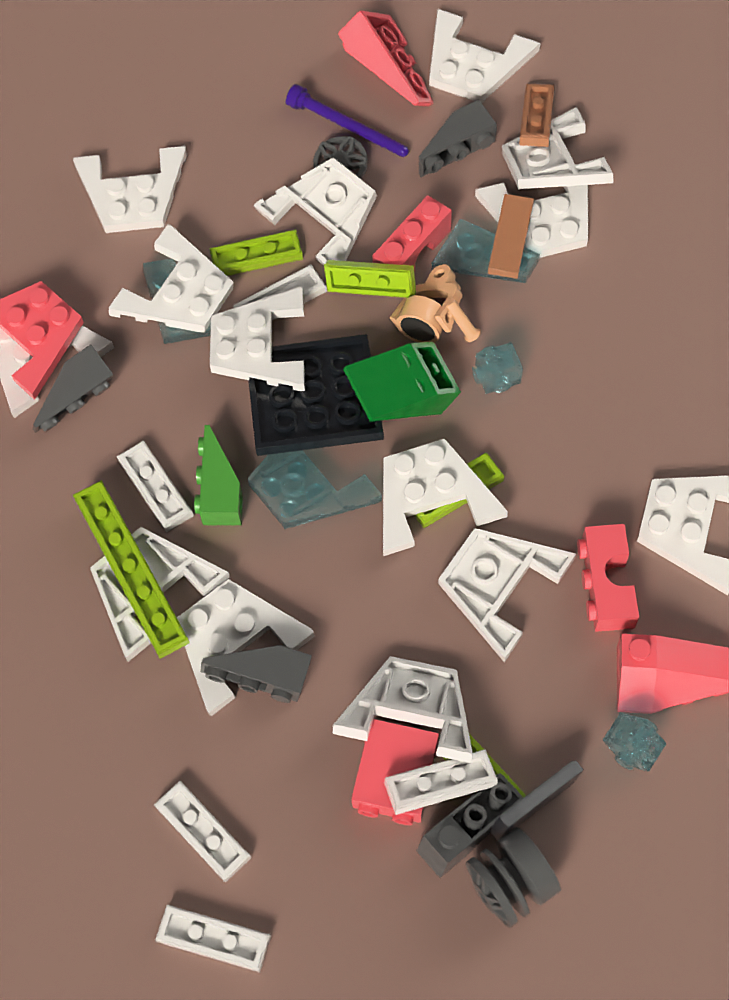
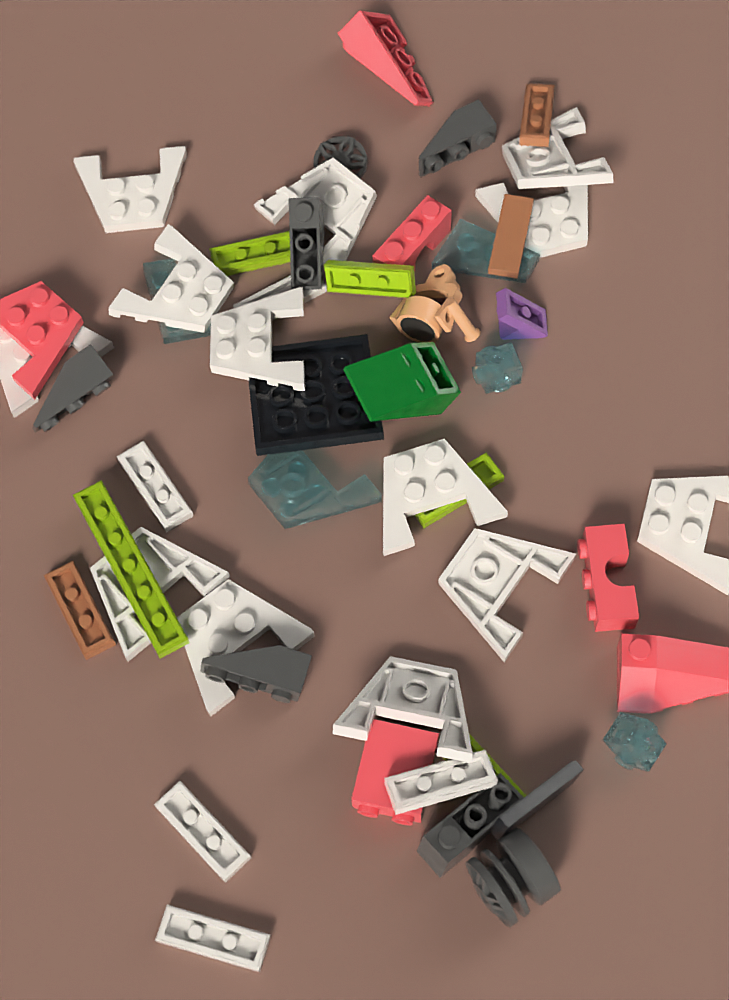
bright green slope [194,425,243,525] -> none
dark purple piece [286,84,409,157] -> none
white wing [429,9,540,103] -> none
none -> nougat tile [44,561,116,660]
none -> dark grey slope [289,197,324,290]
none -> medium lavender slope [496,288,548,340]

